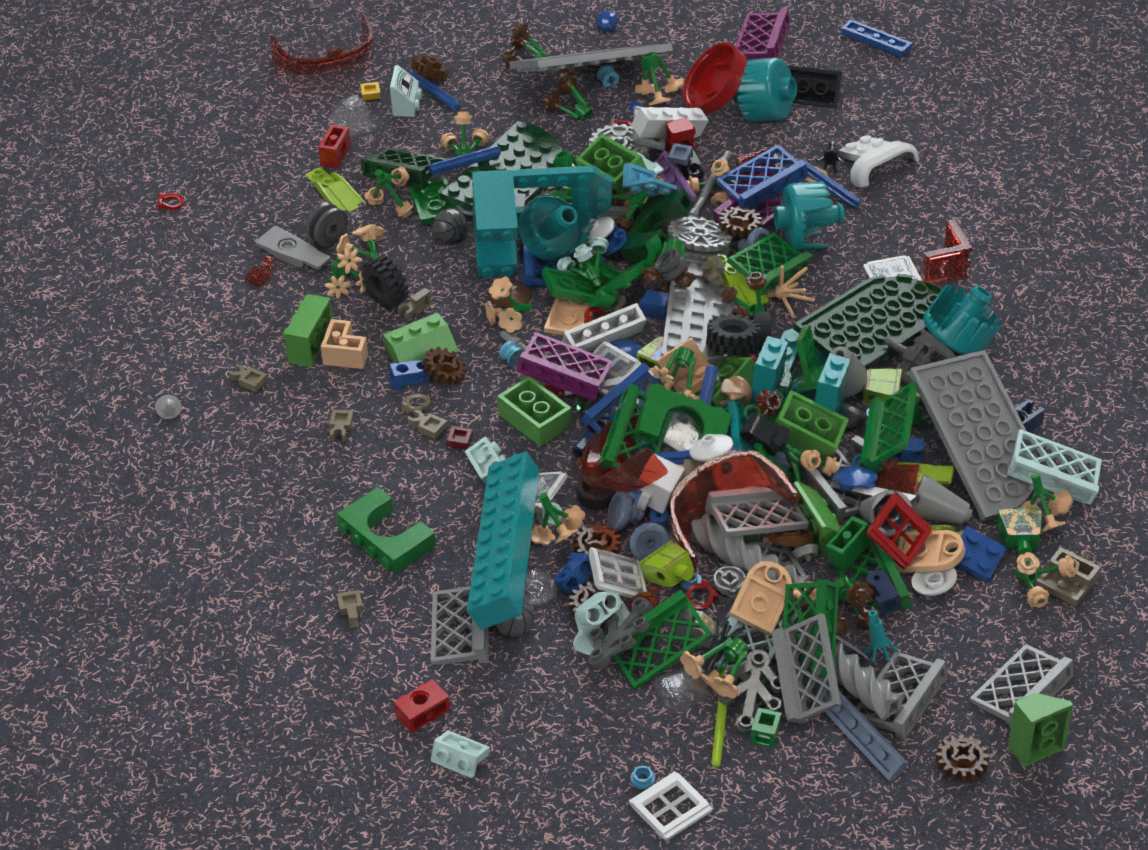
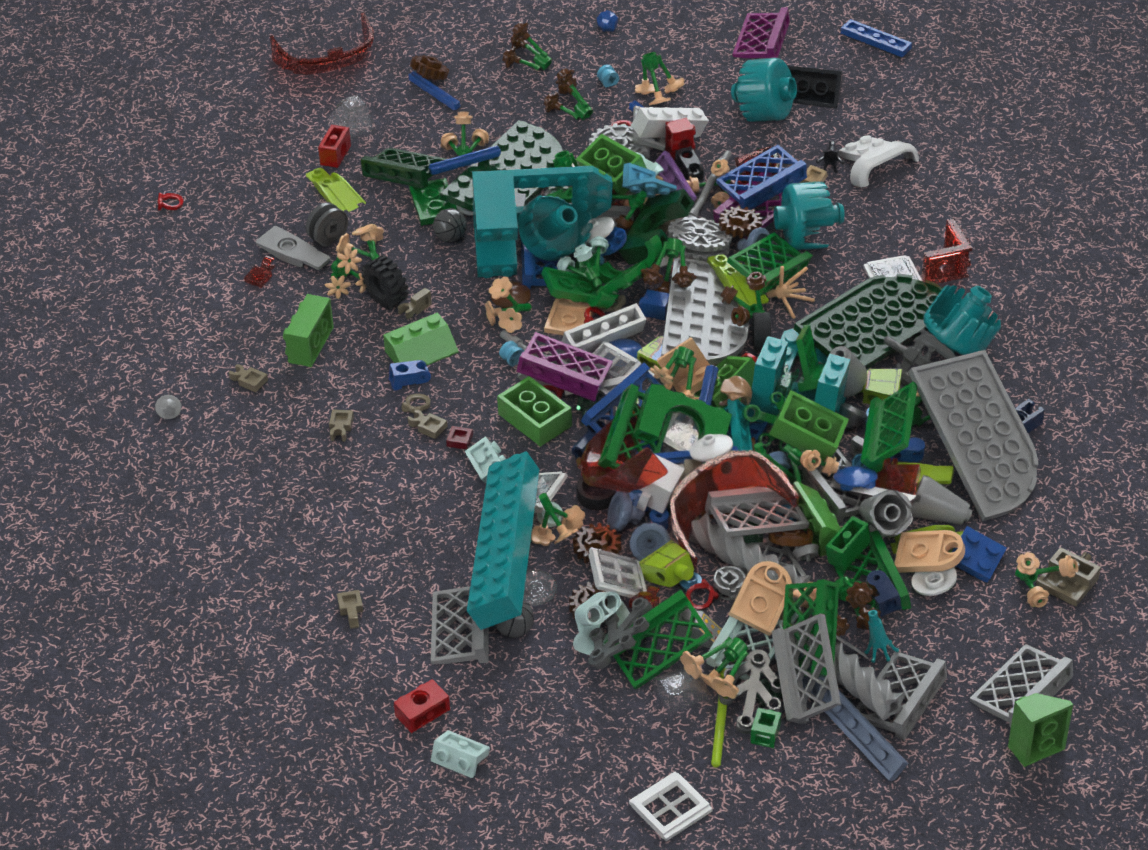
light nougat brick [321,319,368,369] -> none
green arch [337,487,436,574] -> none
yellow plate [360,82,381,101] -> none
plant [365,167,414,218] -> none
light aqua slope [390,65,422,117] -> none
reddish brown gear [422,347,467,386] -> none
light grey plate [509,43,673,72] -> none
blue leg [554,553,592,595] -> none
dark azure plate [631,766,655,789] -> none
dark grey wheel [655,248,687,280] -> none
sand blue plate [668,143,693,166] -> none
red brick [683,42,747,114] -> none
dark tan plate [701,254,725,288] -> none
black piece [702,616,743,673] -> none
black tyre [706,314,760,357] -> none
black pin [739,414,790,457] -> none
clear red gear [754,389,782,416] -> none
blue axle [799,159,861,208] -> none
red piece [866,493,932,570] -> none
reddish brown gear [935,734,990,783] -> none
green torso [996,508,1041,556] -> none
light aqua fence [1007,429,1102,504] -> none
light nougat plant [1016,473,1073,532] -> none

